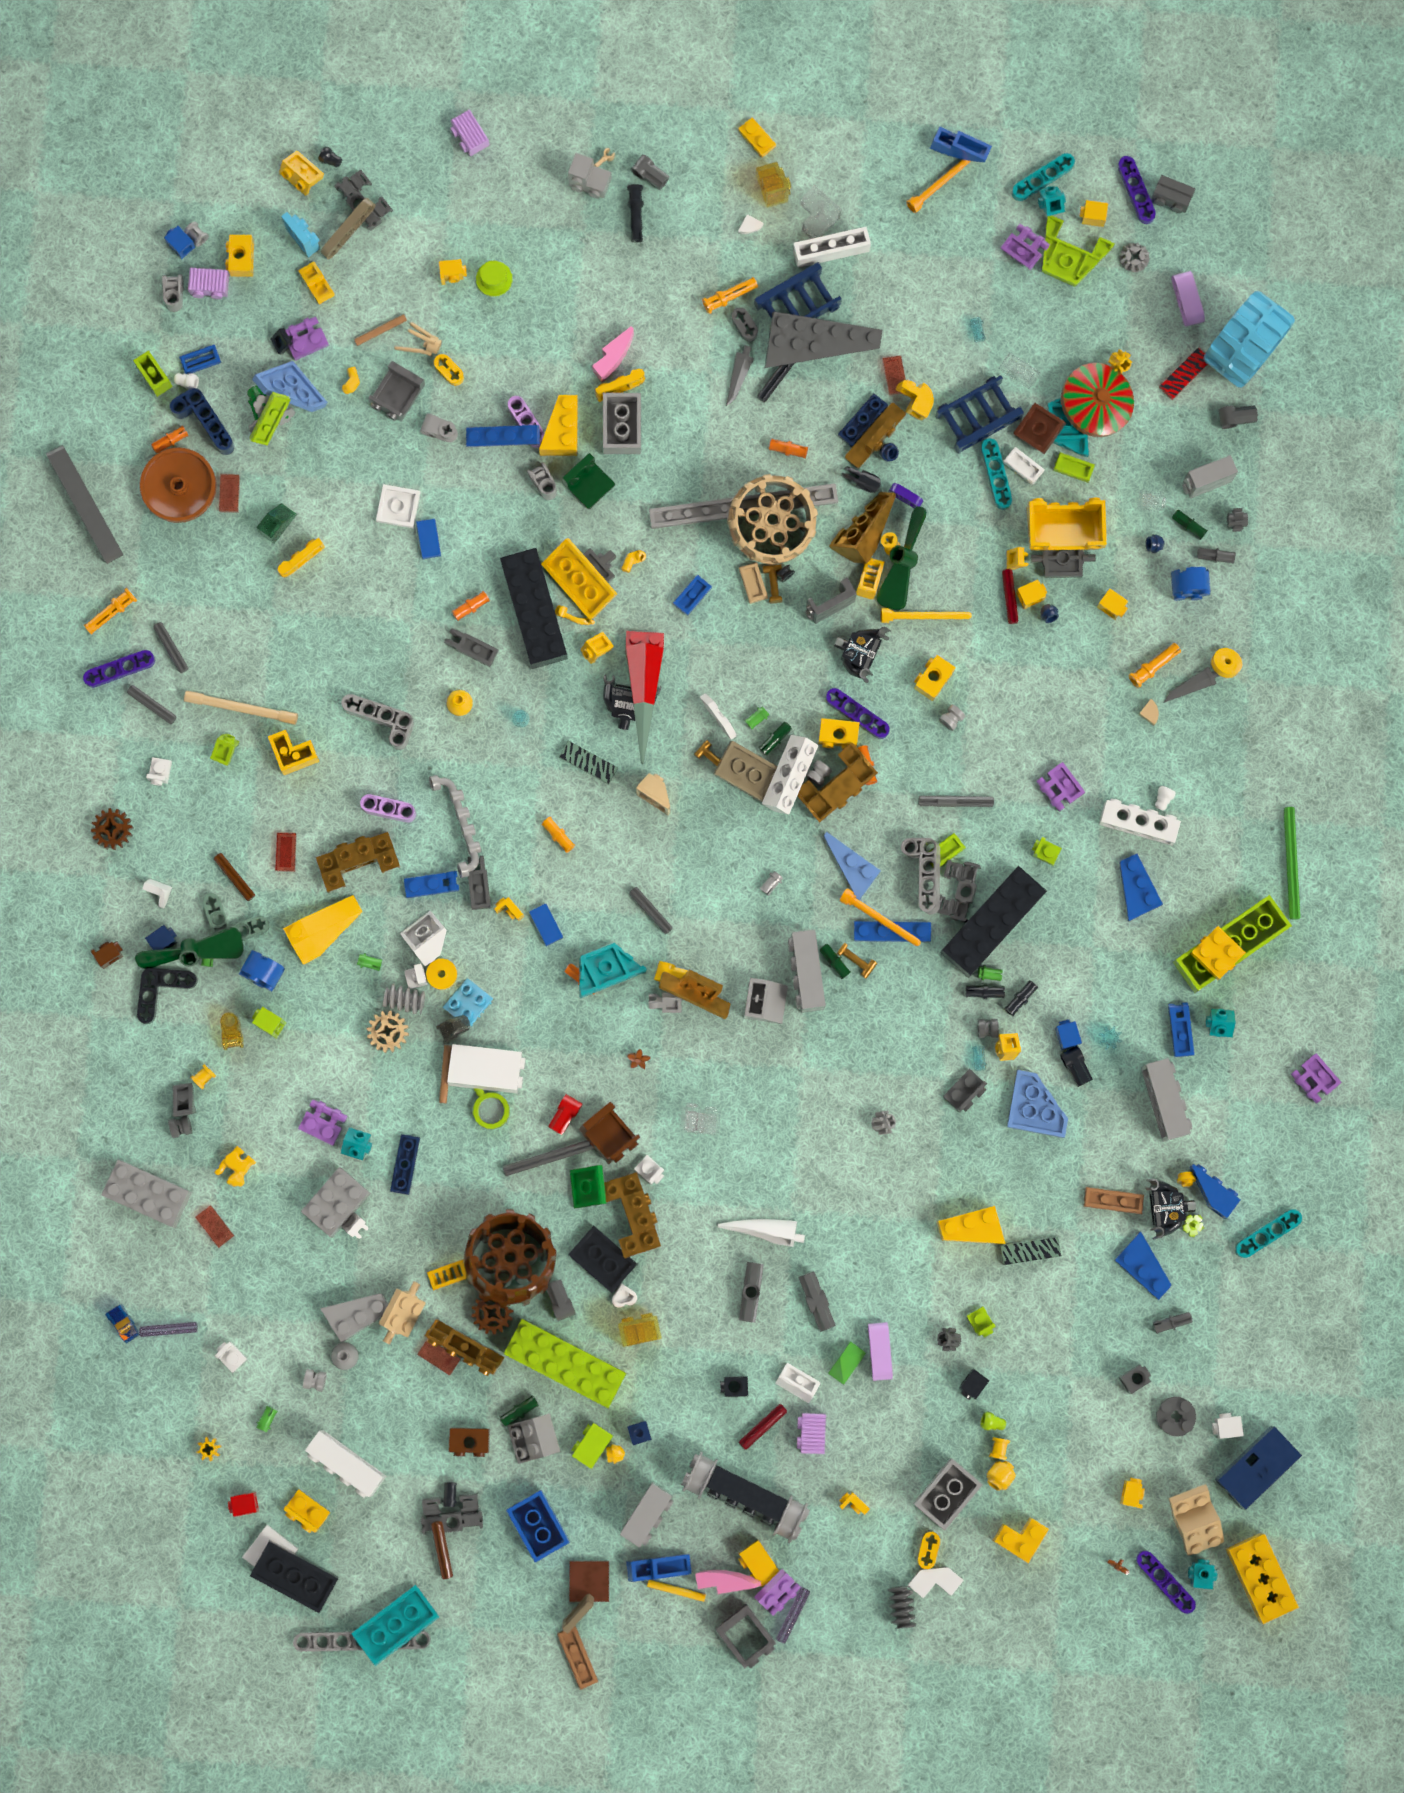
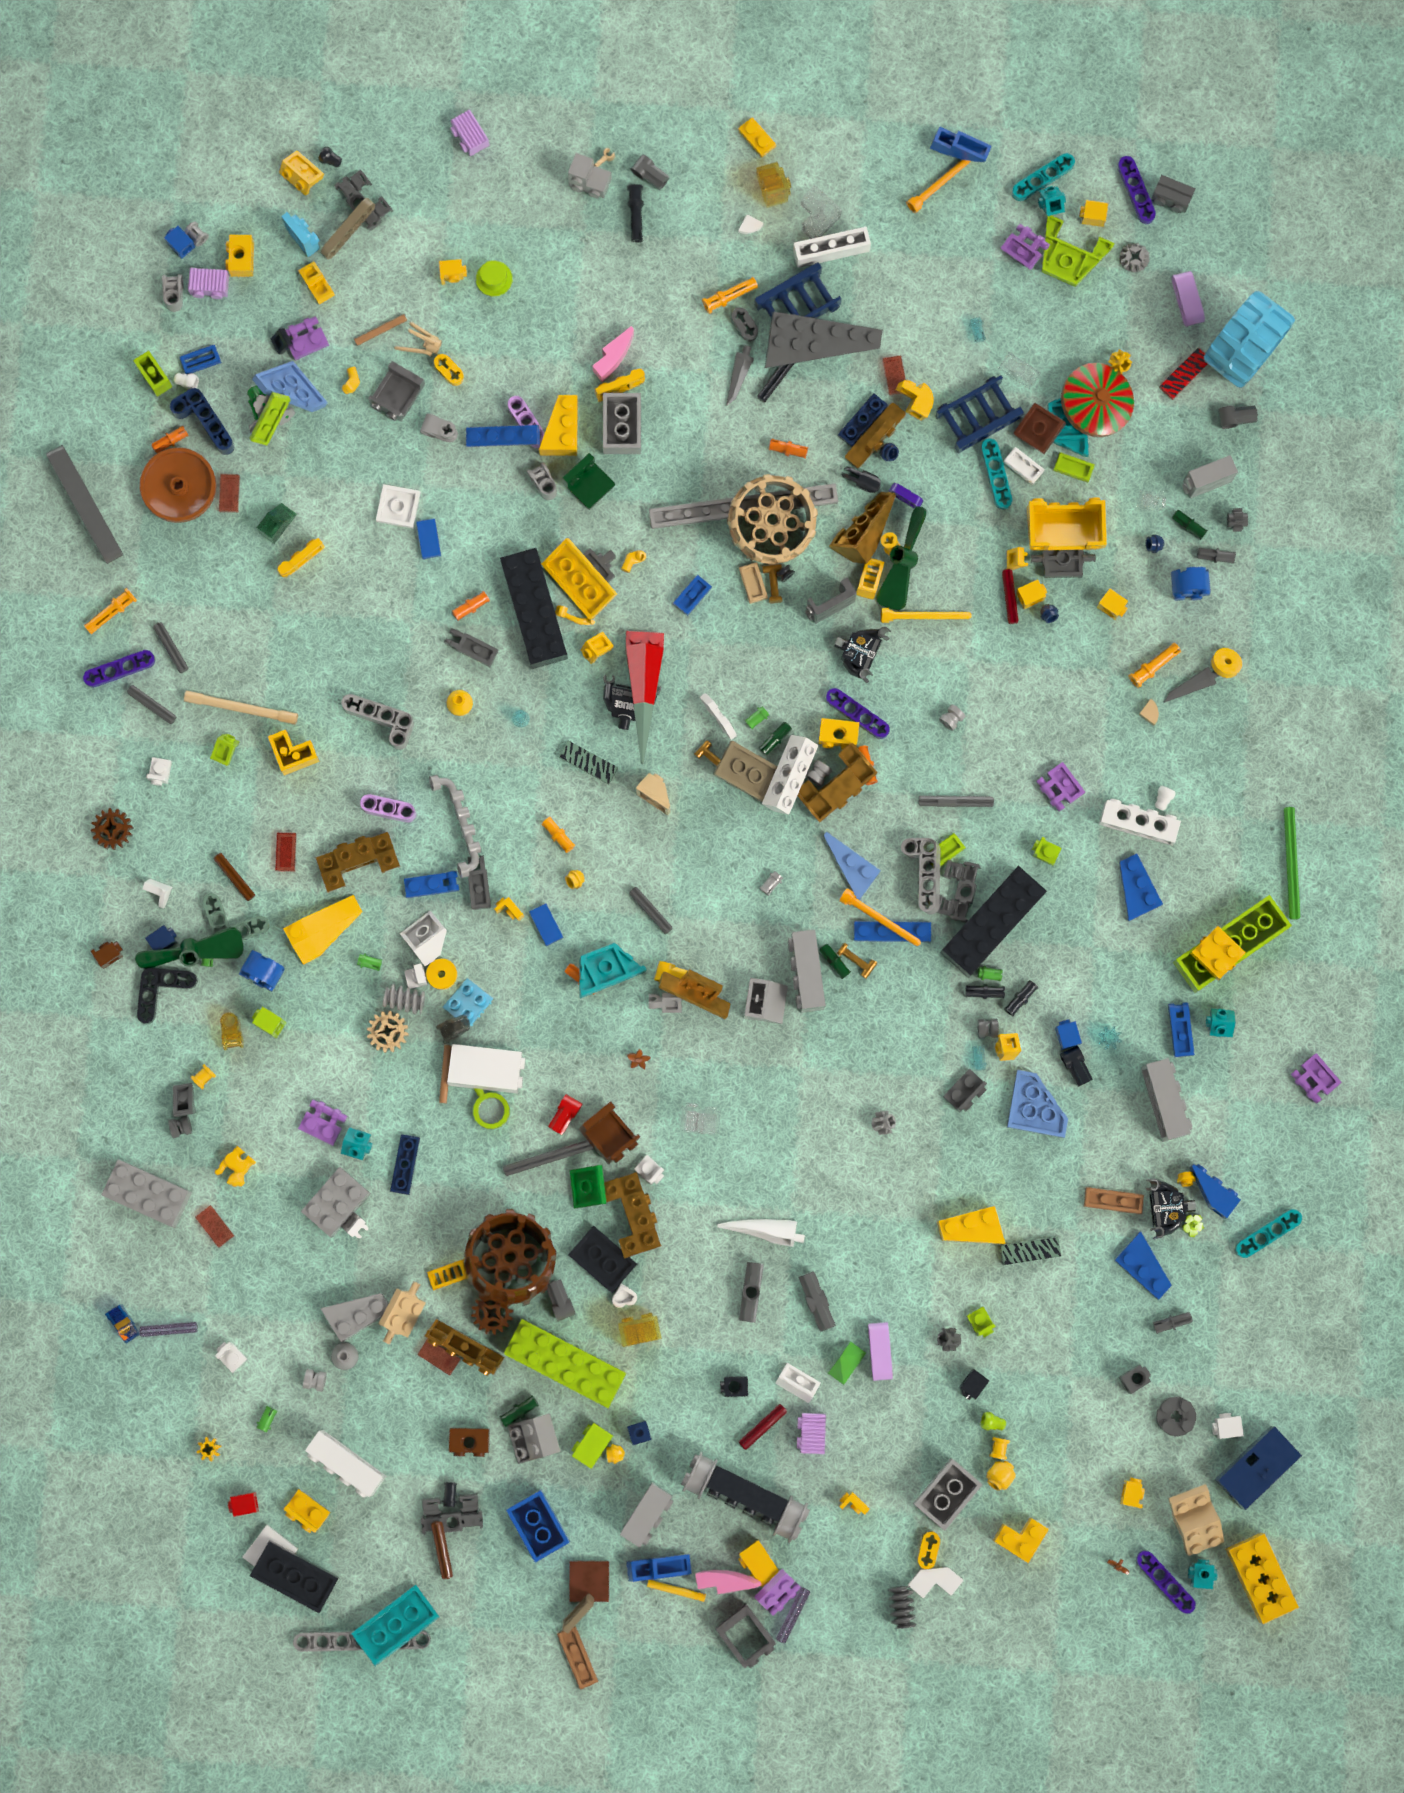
yellow brick [914,655,956,701] -> none
none -> yellow plate [565,870,585,889]

